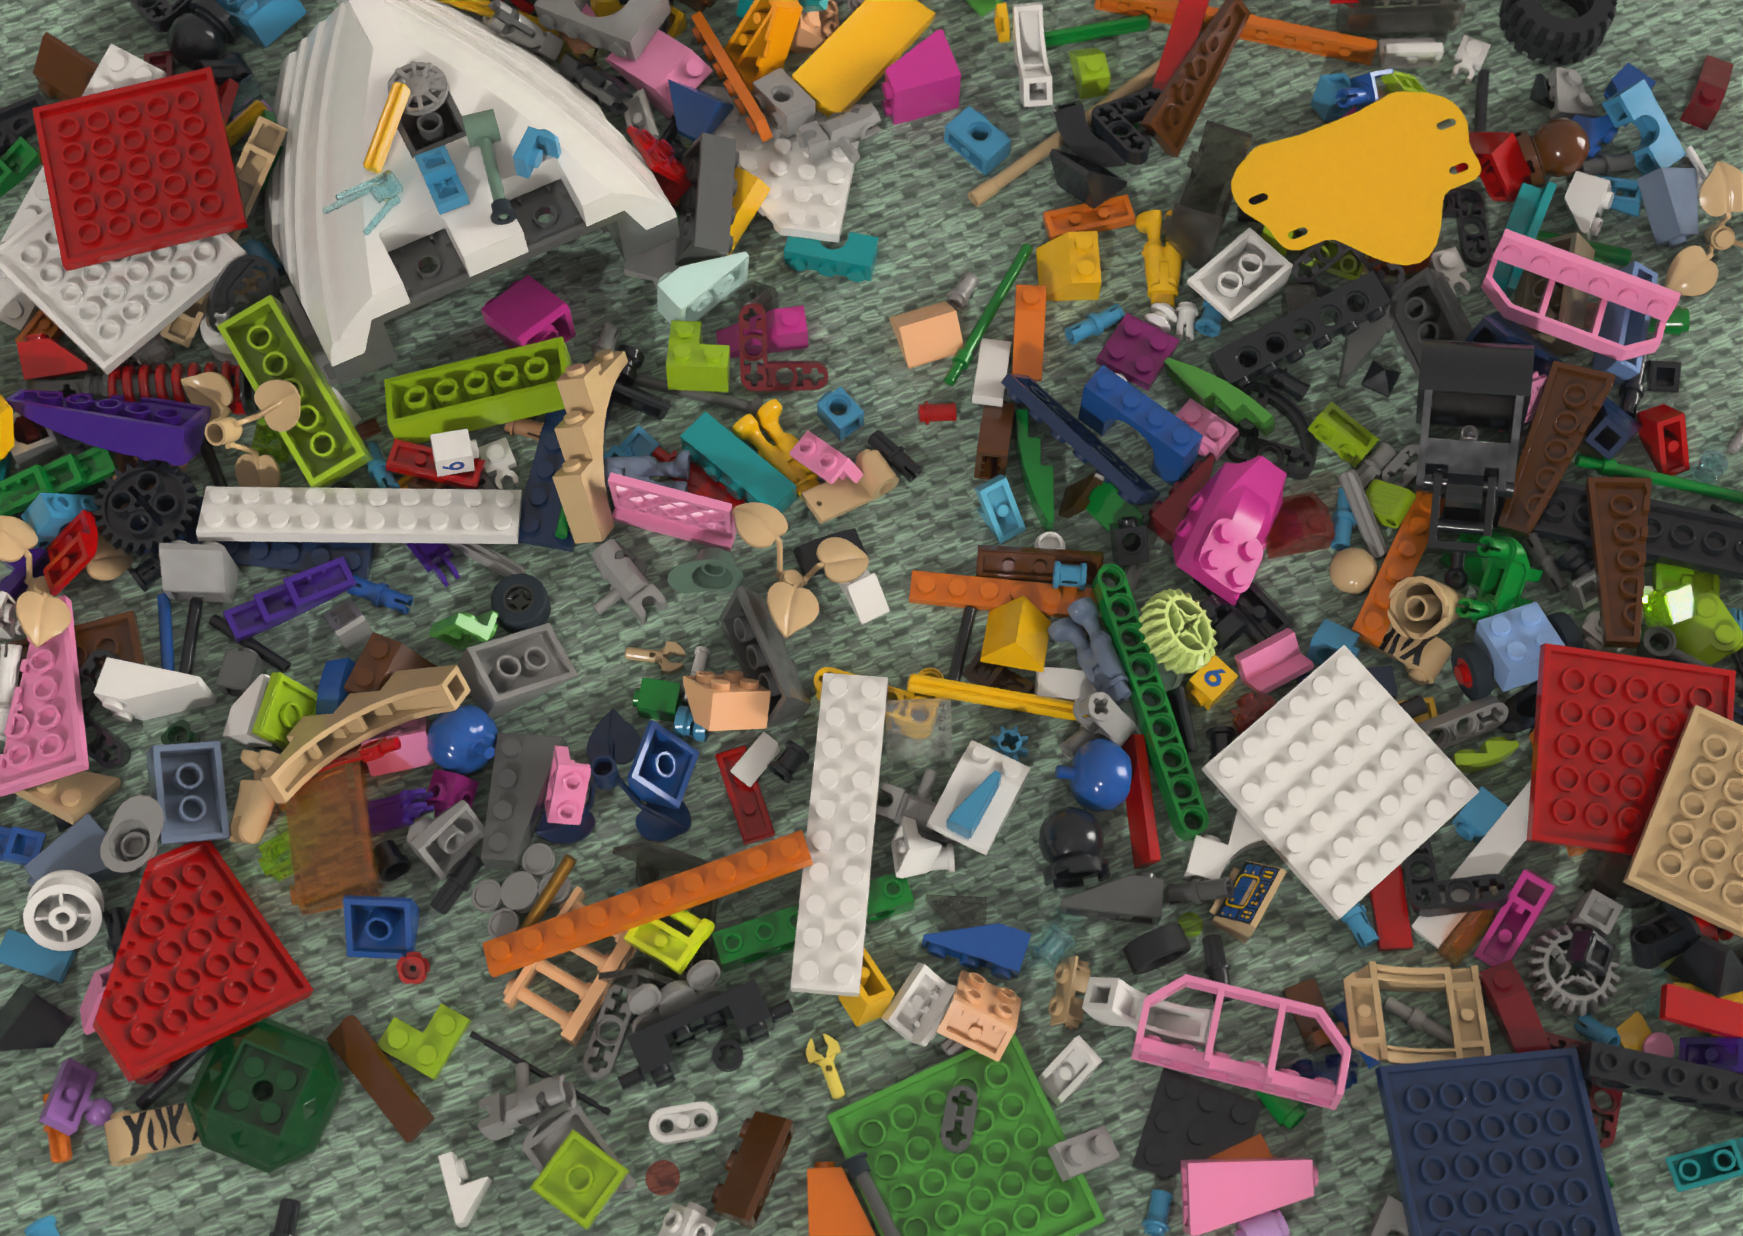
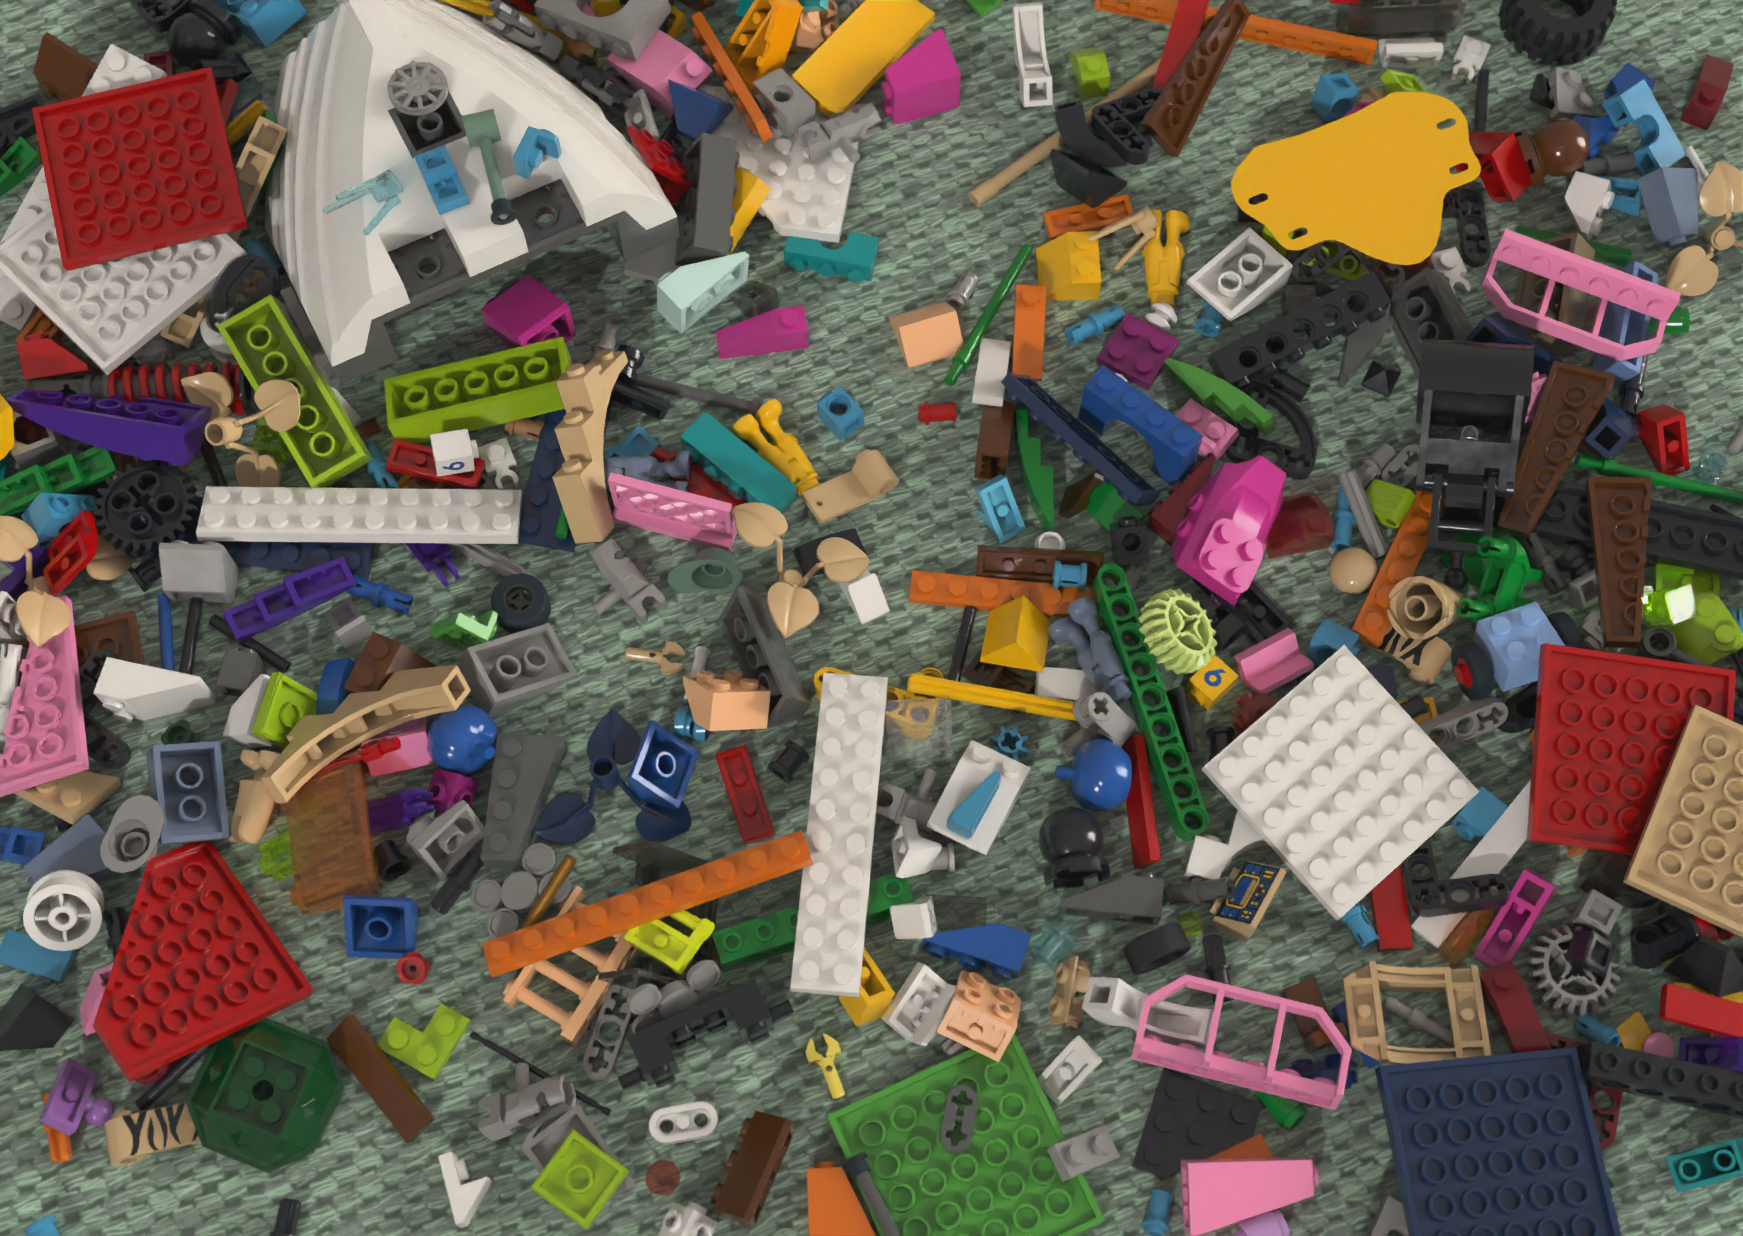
yellow axle [363,82,410,174] -> none
bright pink bracket [544,746,591,825] -> none
green brick [633,677,683,722] -> none
lime brick [666,320,731,392] -> none
black bush [712,1039,744,1072] -> none
white sticker [730,732,780,787] -> none
dark red beam [739,301,828,391] -> none
bright pink bracket [790,430,864,484] -> none
black axle [868,430,923,483] -> none
dark azure brick [944,106,1011,176] -> none
yellow tile [994,3,1010,43] -> none
green axle [1044,14,1149,48] -> none
clear smoke windscreen [1162,120,1253,270] -> none
white pin [1175,302,1199,342] -> none
dark grey piece [1275,1053,1300,1069] -> none
lime bracket [1307,401,1379,468] -> none
blue bracket [1336,68,1394,112] -> none
lime slope [1450,737,1519,774] -> none
teal fence [1479,181,1557,298] -> none
black slope [1646,360,1682,393] -> none
none -> white slope [890,896,938,939]
none -> tan plant [1088,205,1159,270]

